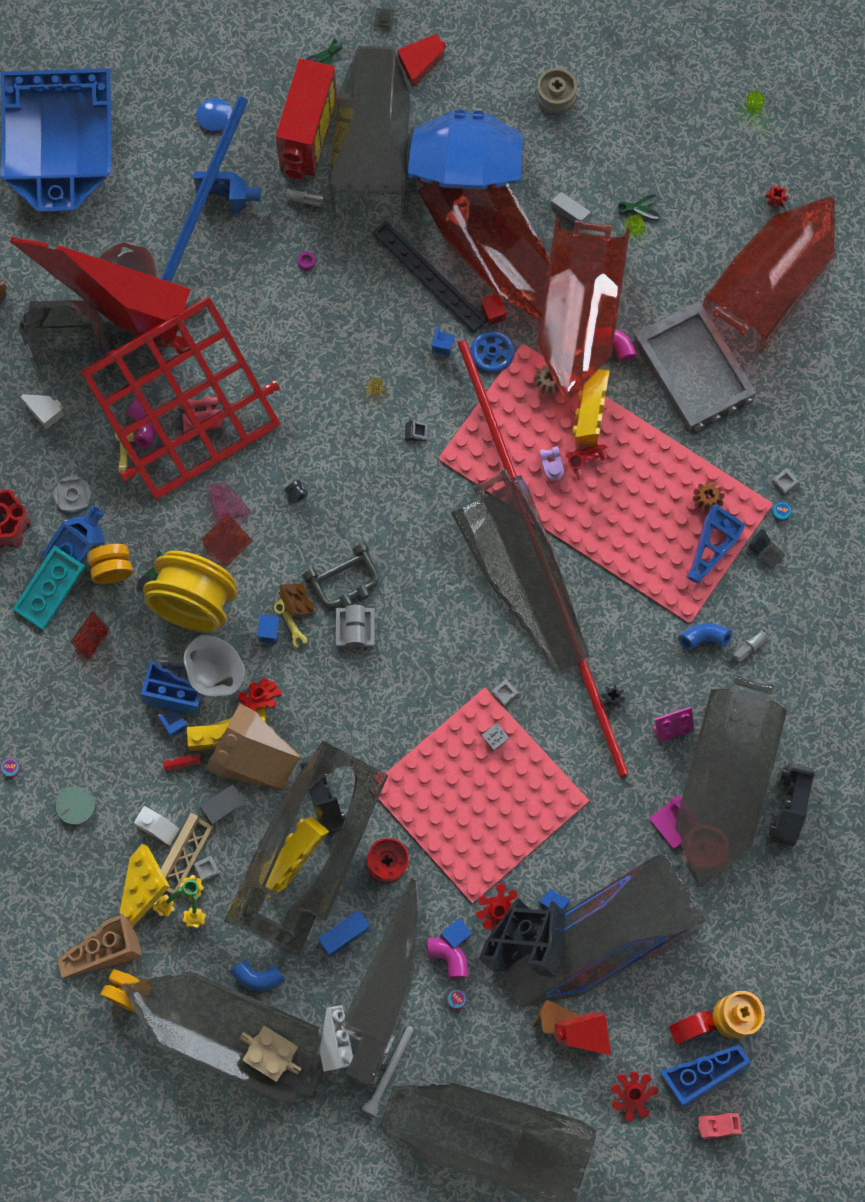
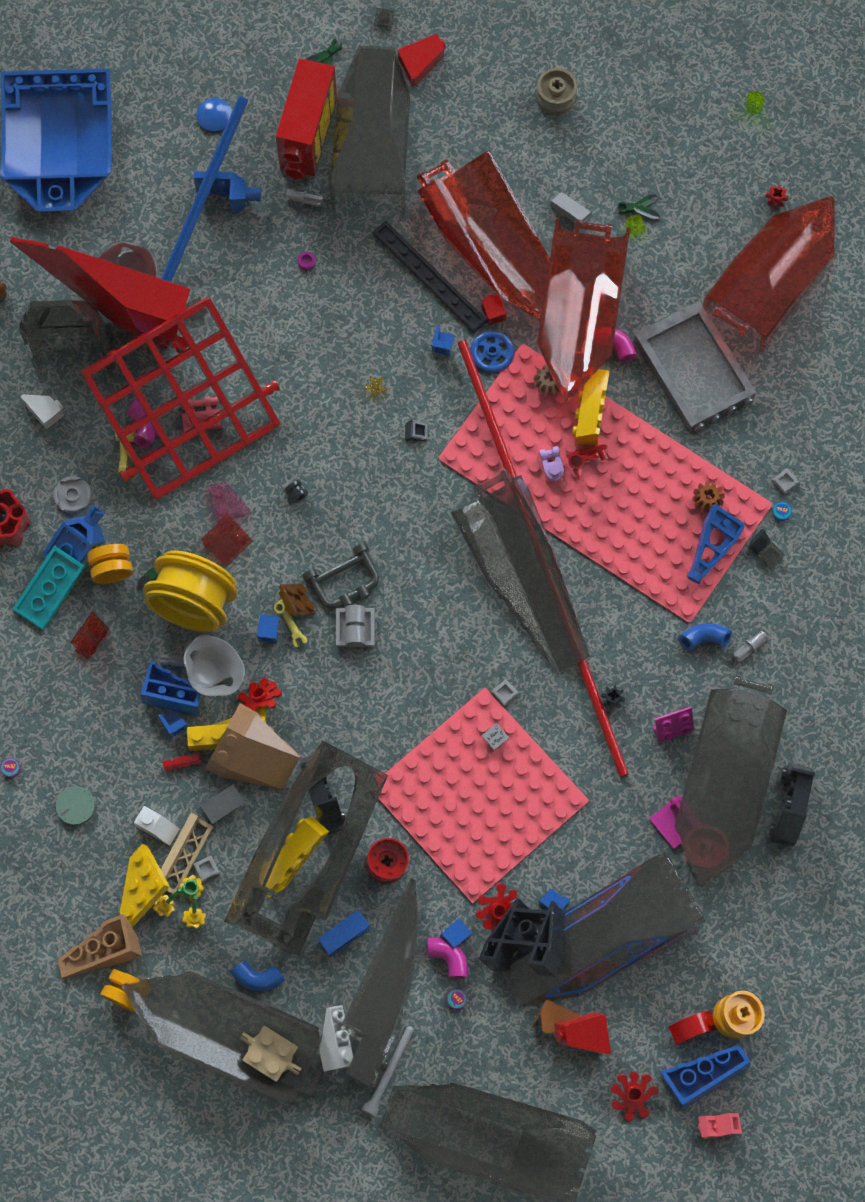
blue windscreen [408,109,523,189] -> none

